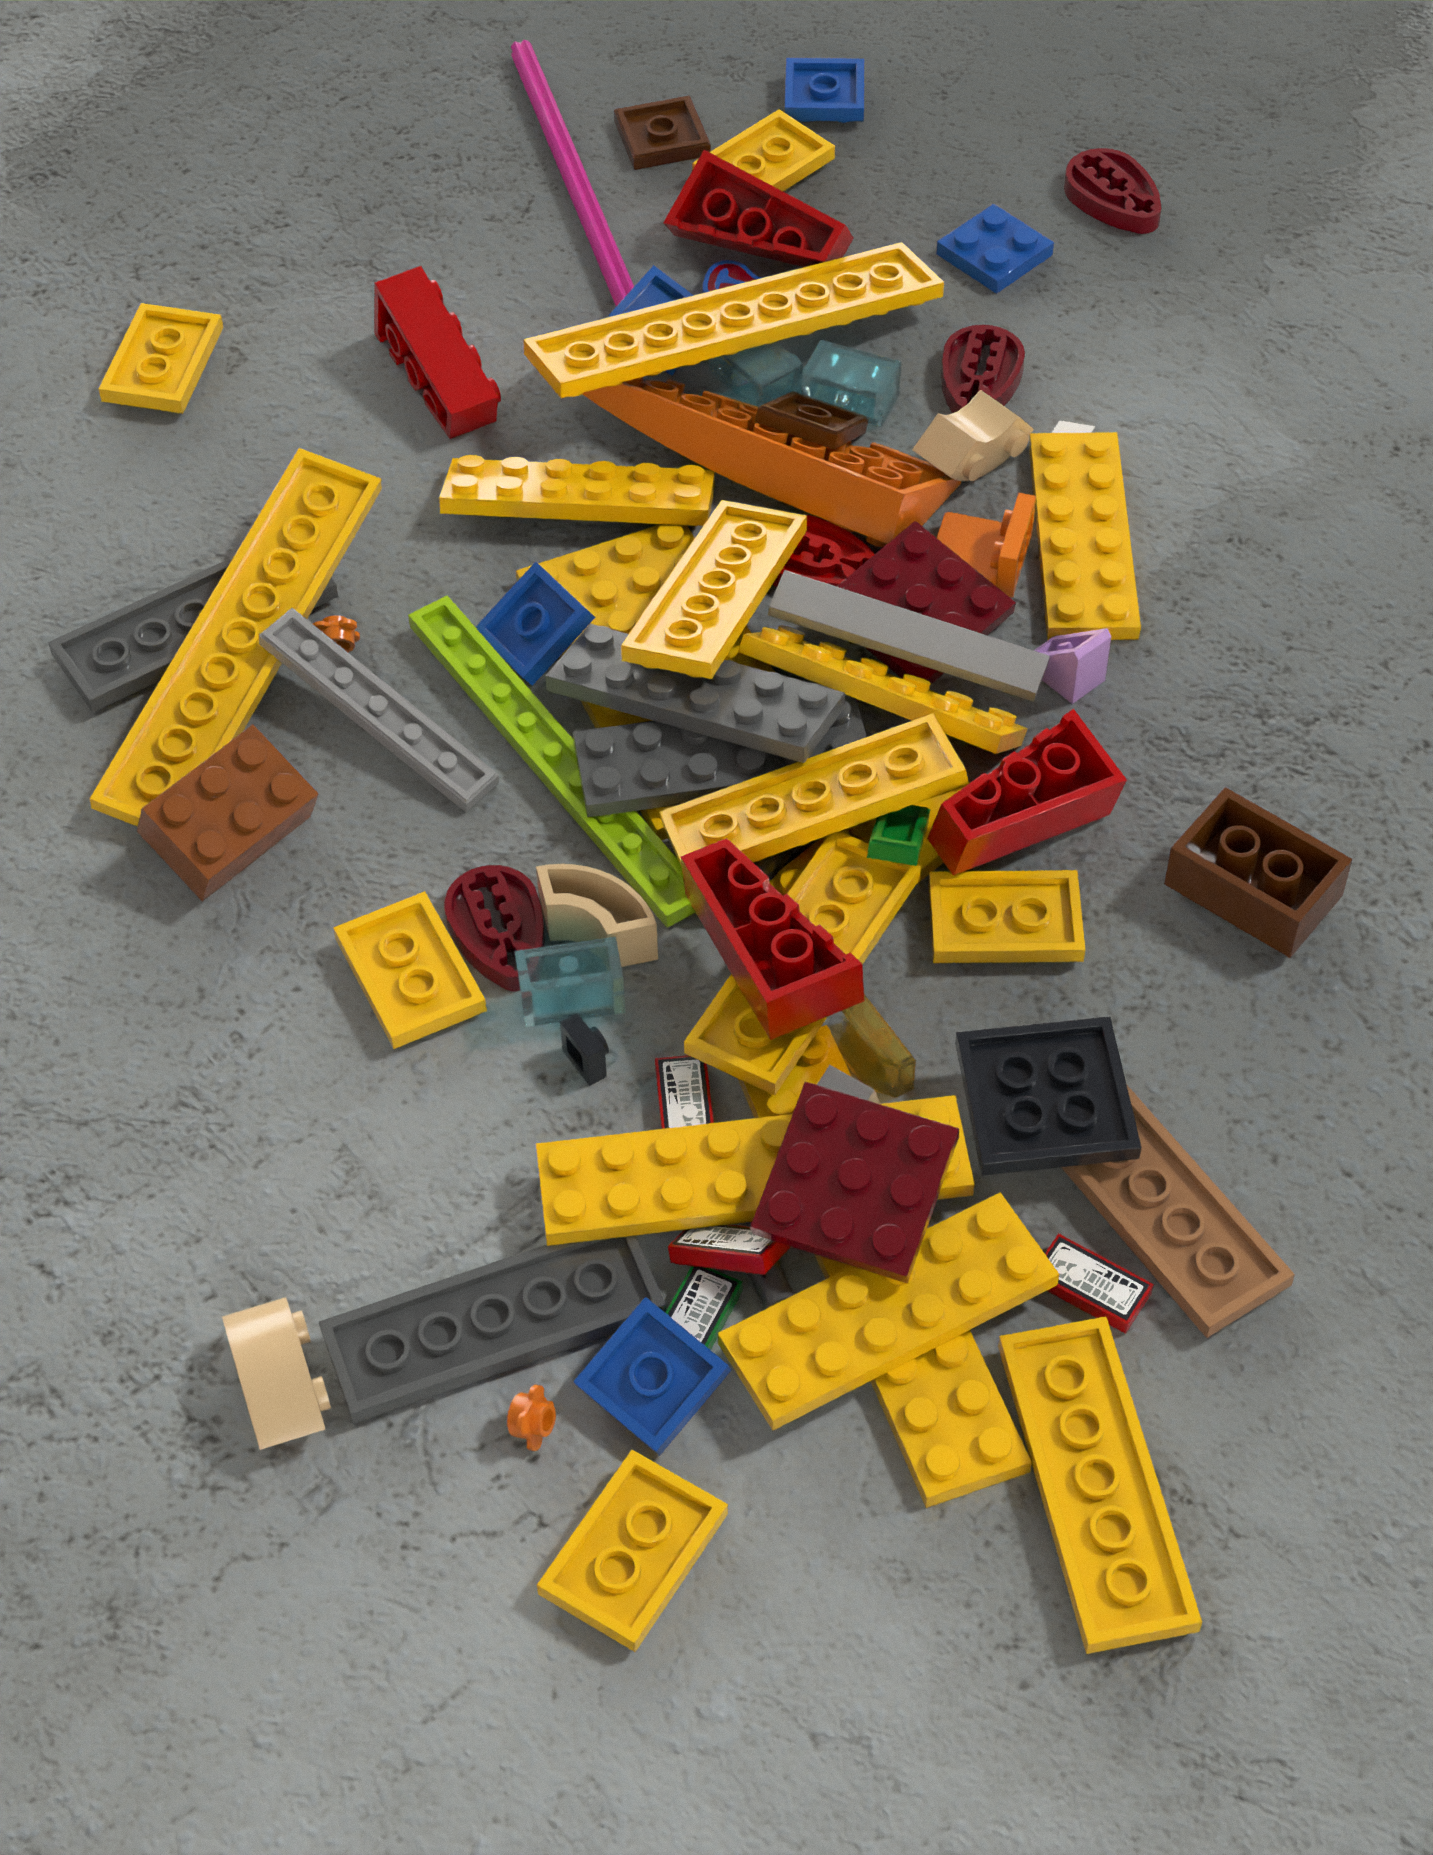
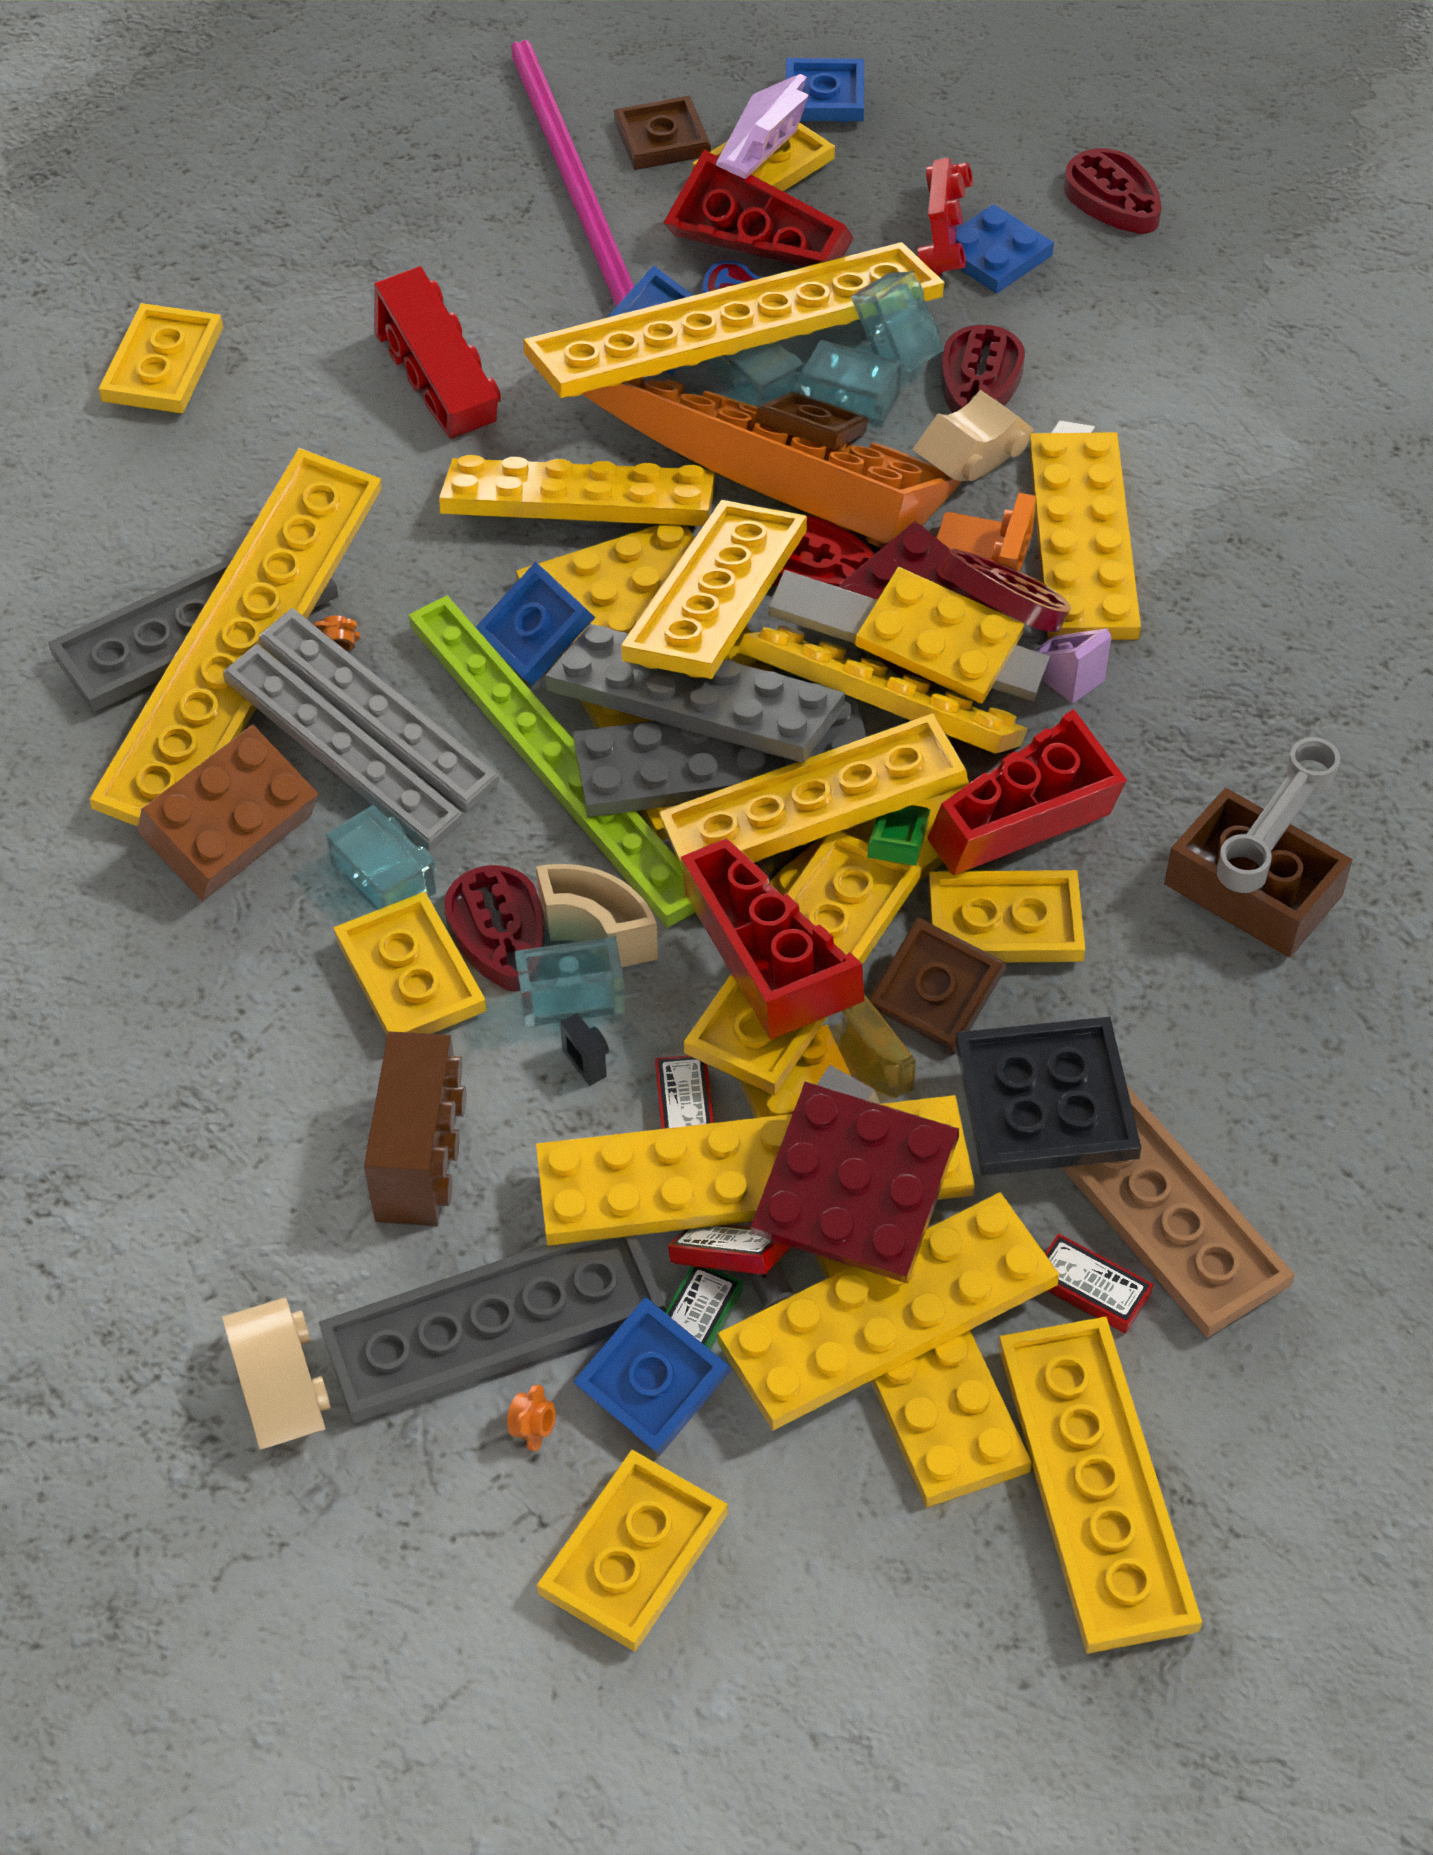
none -> light grey tile [223,644,463,852]
none -> clear light blue brick [326,805,437,910]
none -> reddish brown brick [364,1031,467,1226]
none -> lavender wedge [716,74,809,179]
none -> clear light blue brick [851,271,944,374]
none -> yellow plate [855,567,1025,704]
none -> reddish brown tile [867,917,1007,1053]
none -> red plate [917,158,973,277]
none -> dark red piece [940,549,1071,632]
none -> light grey piece [1217,737,1340,893]

